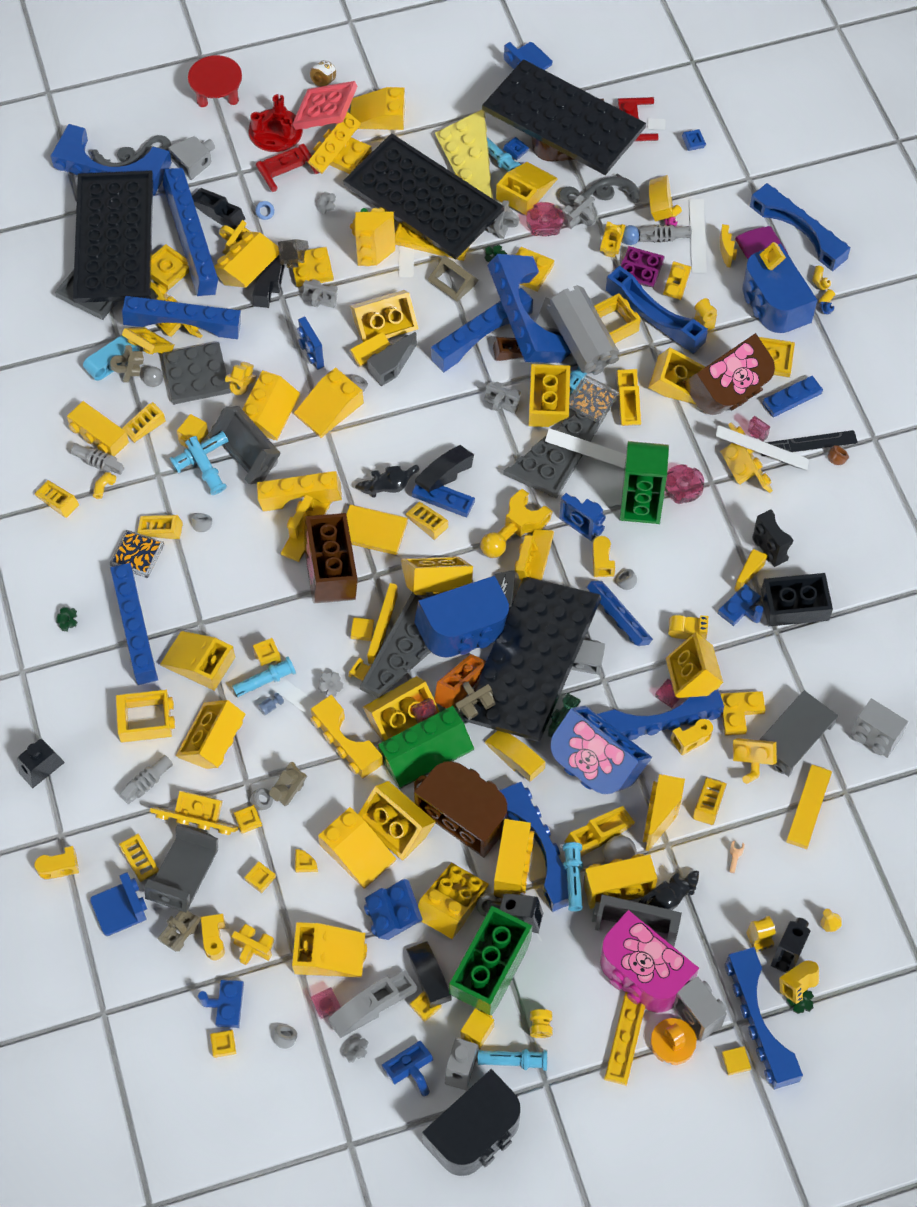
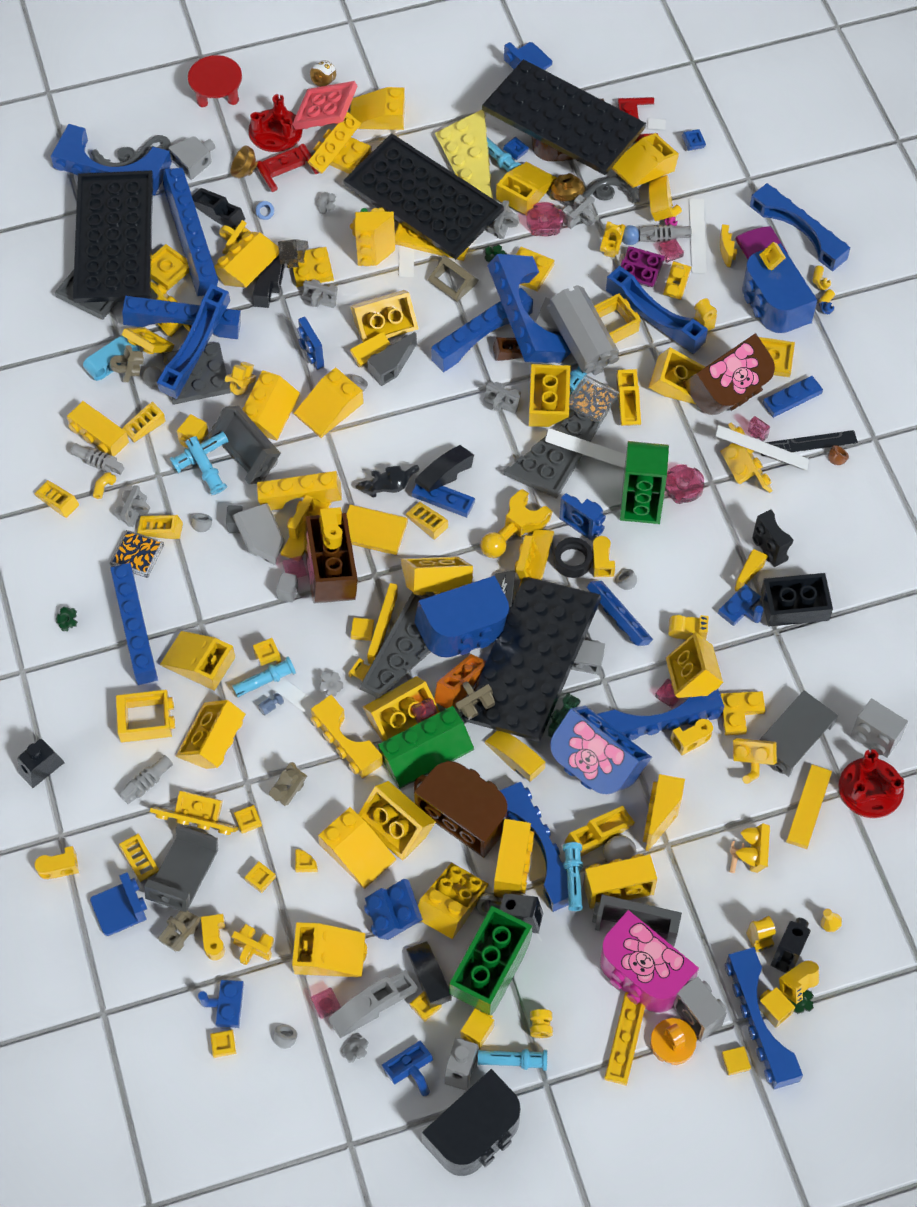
light grey piece [250,788,273,810] -> none
black animal [638,871,699,910] -> none
yellow slope [693,777,727,825] -> none
none -> light grey hips [114,485,150,527]
none -> blue arch [157,284,230,399]
none -> dark grey slope [226,505,243,533]
none -> pearl gold piece [230,145,257,178]
none -> light grey tile [233,503,284,565]
none -> light grey slope [276,573,298,603]
none -> clear pink plate [282,556,307,578]
none -> yellow leg [319,507,342,549]
none -> pearl gold piece [551,173,585,201]
none -> black tyre [554,537,593,578]
none -> yellow slope [611,133,679,188]
none -> clear pink plate [658,238,684,263]
none -> yellow tile [735,823,770,873]
none -> yellow brick [758,987,795,1028]
none -> red piece [839,749,904,818]

